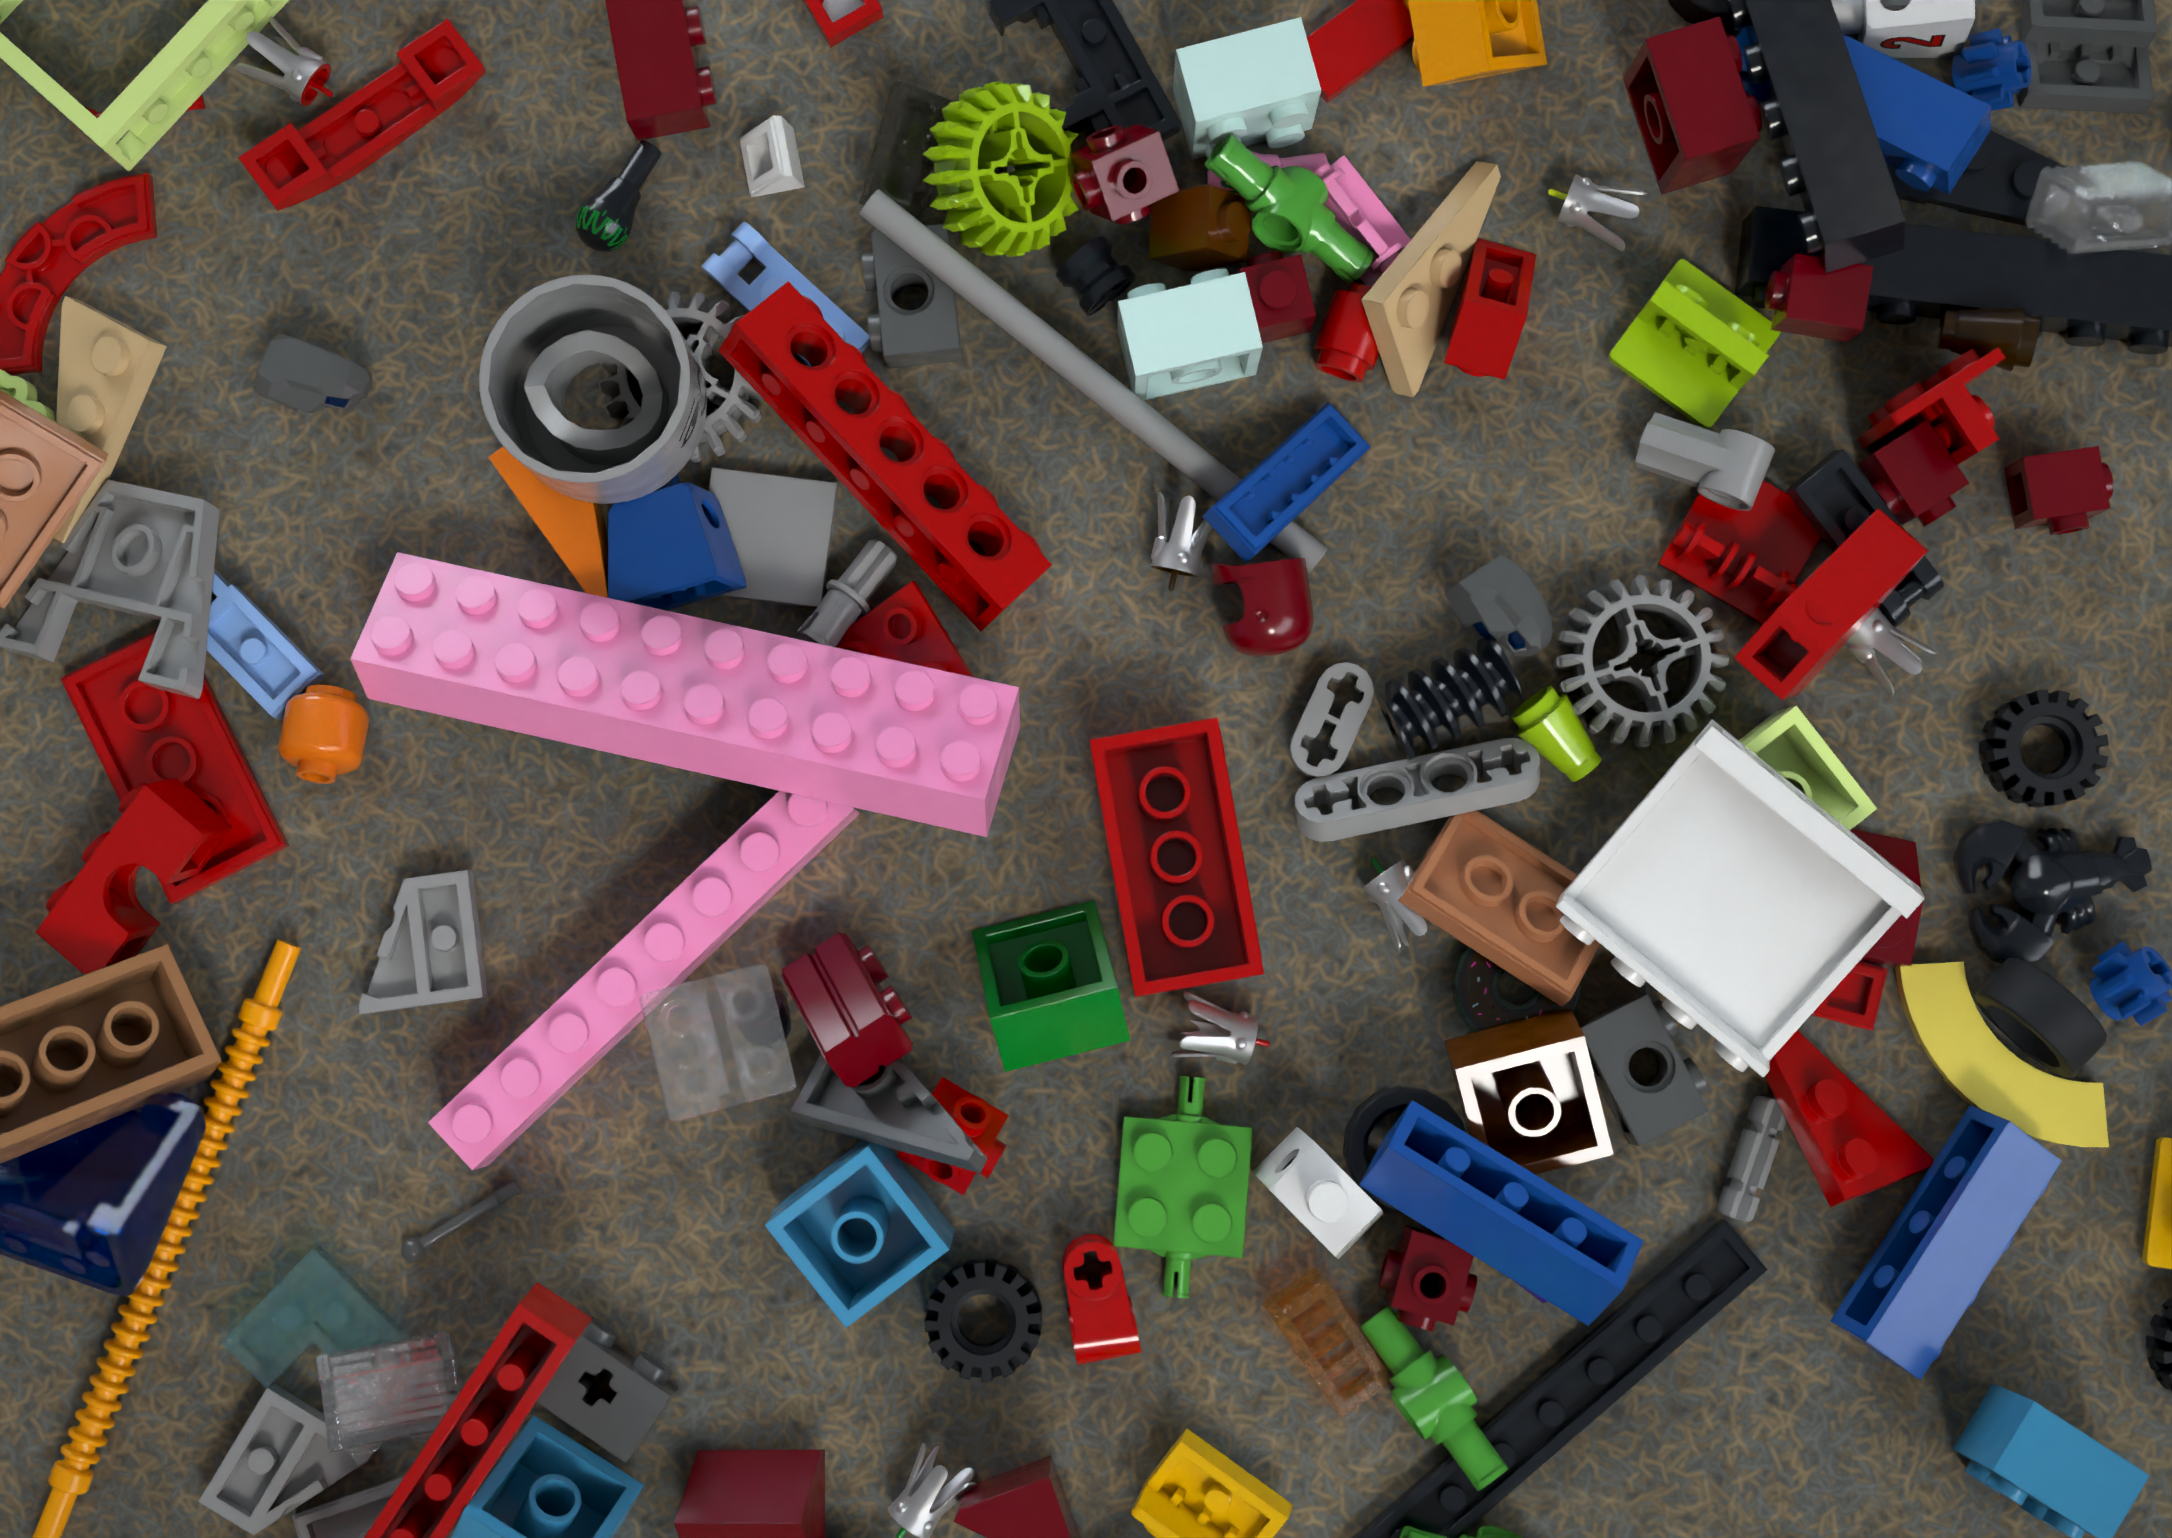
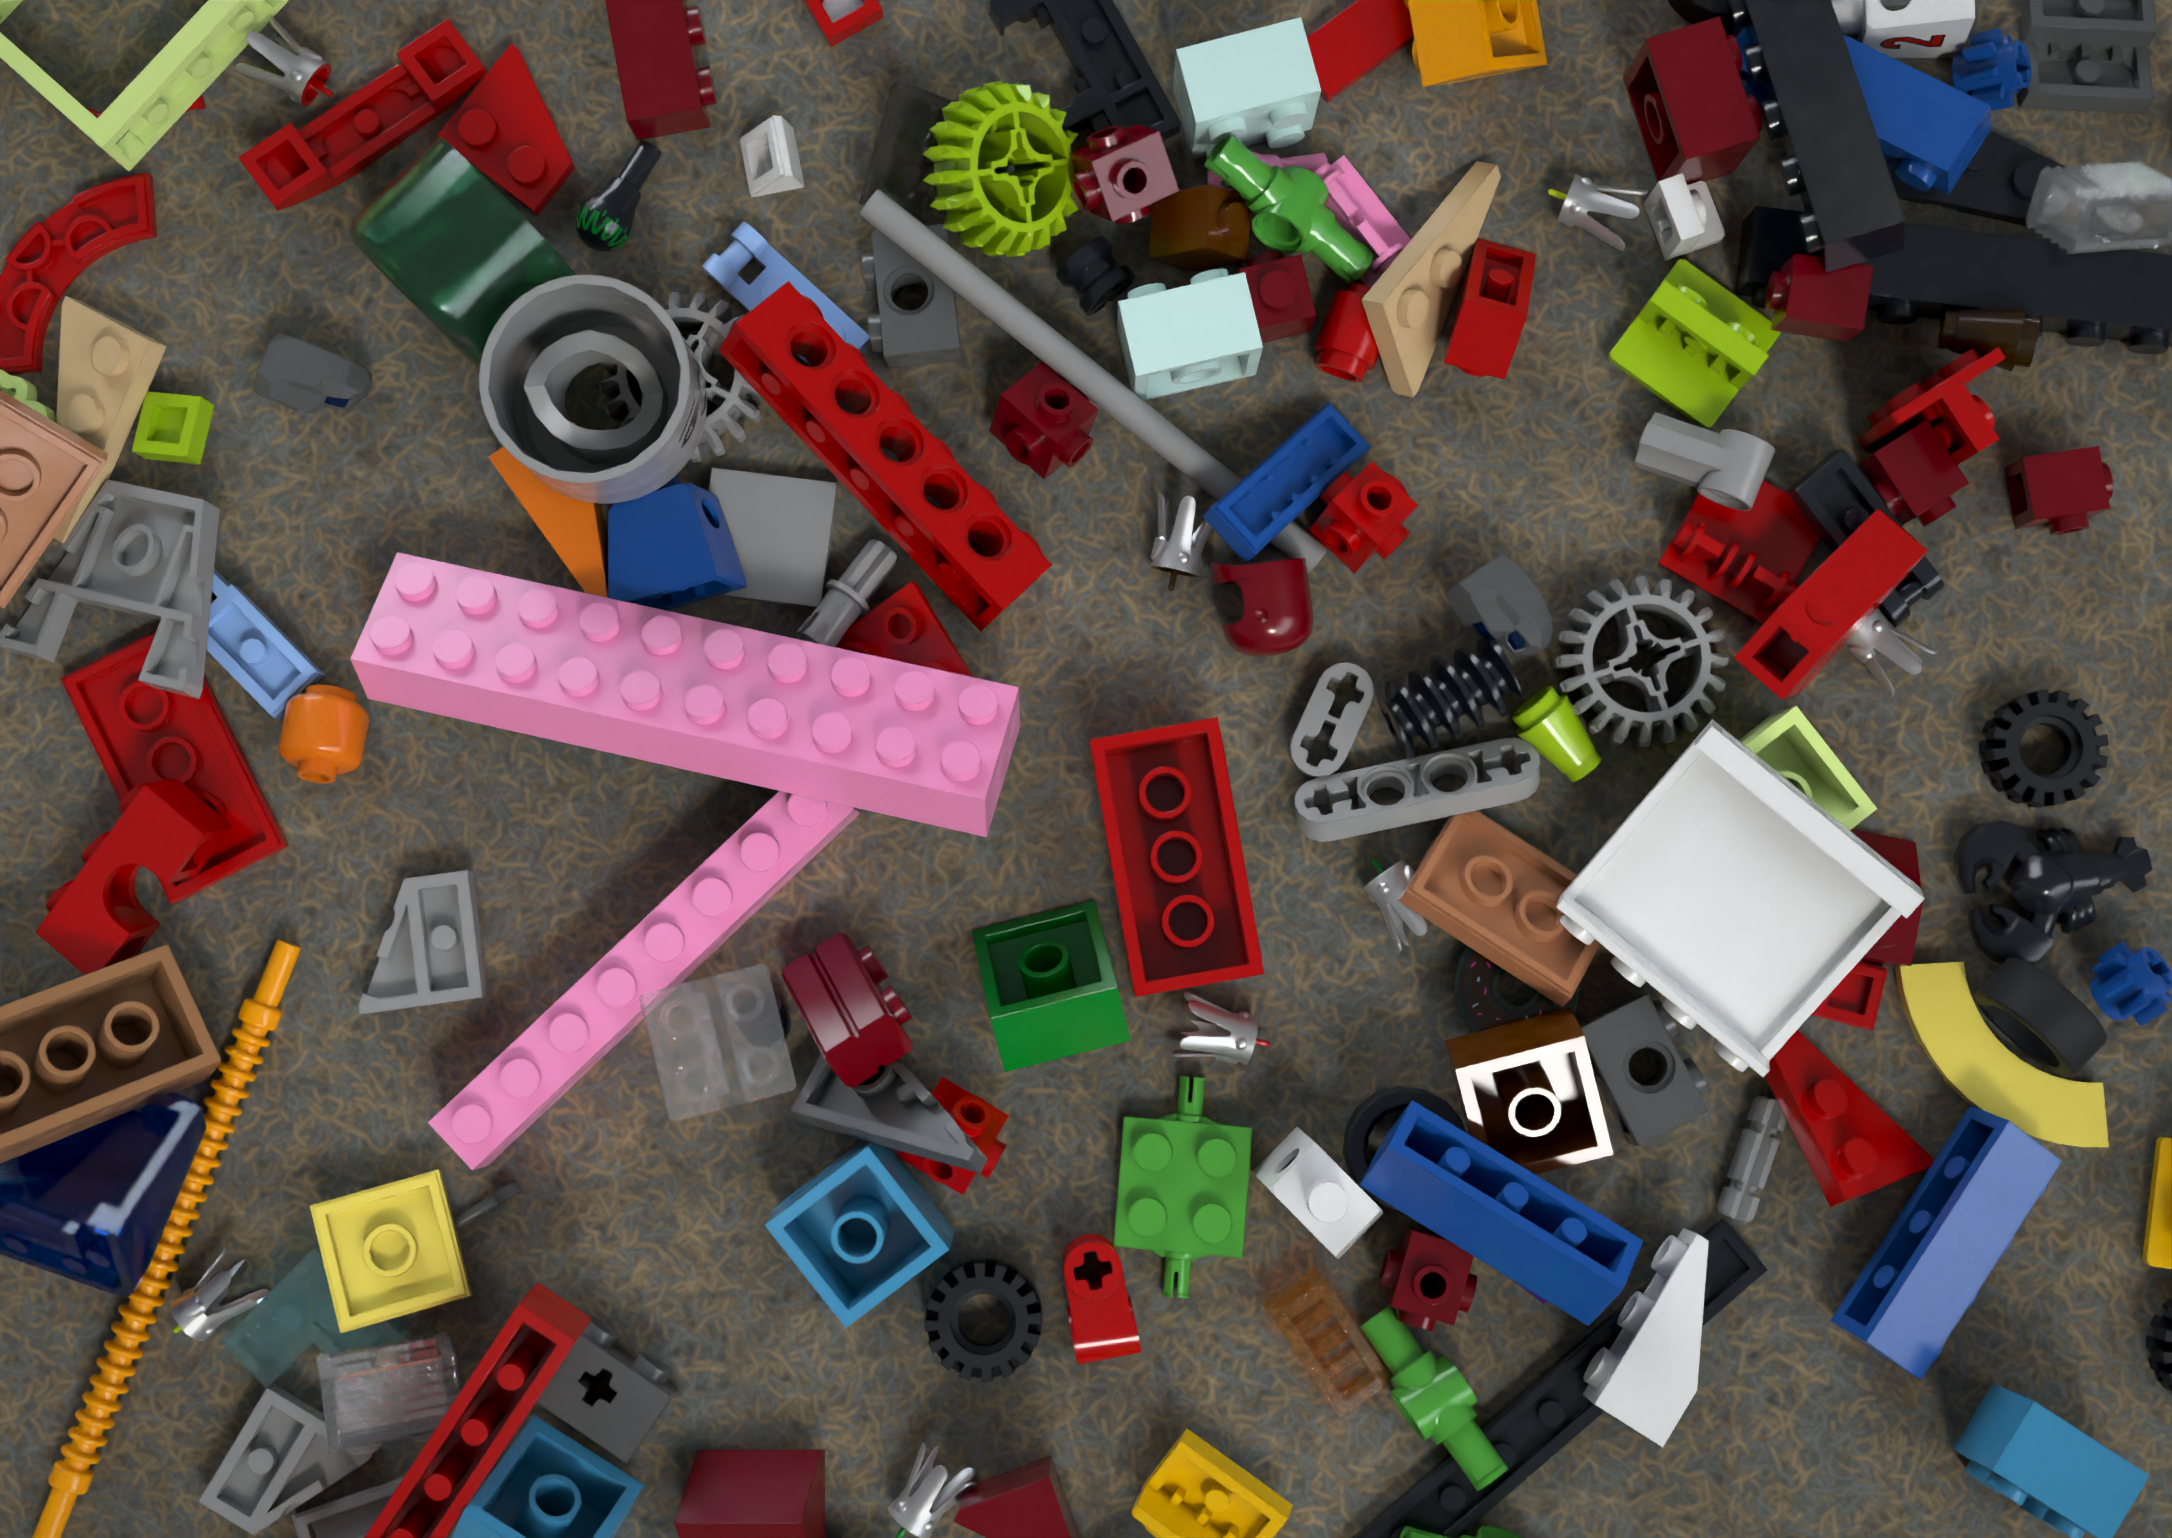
none -> lime plate [132,391,215,465]
none -> flat silver piece [171,1247,271,1341]
none -> light yellow tile [310,1169,472,1333]
none -> clear green piece [349,136,576,370]
none -> red wing [436,44,576,216]
none -> dark red brick [989,361,1098,479]
none -> red brick [1309,461,1418,574]
none -> white slope [1583,1228,1709,1447]
none -> white bracket [1643,173,1725,261]

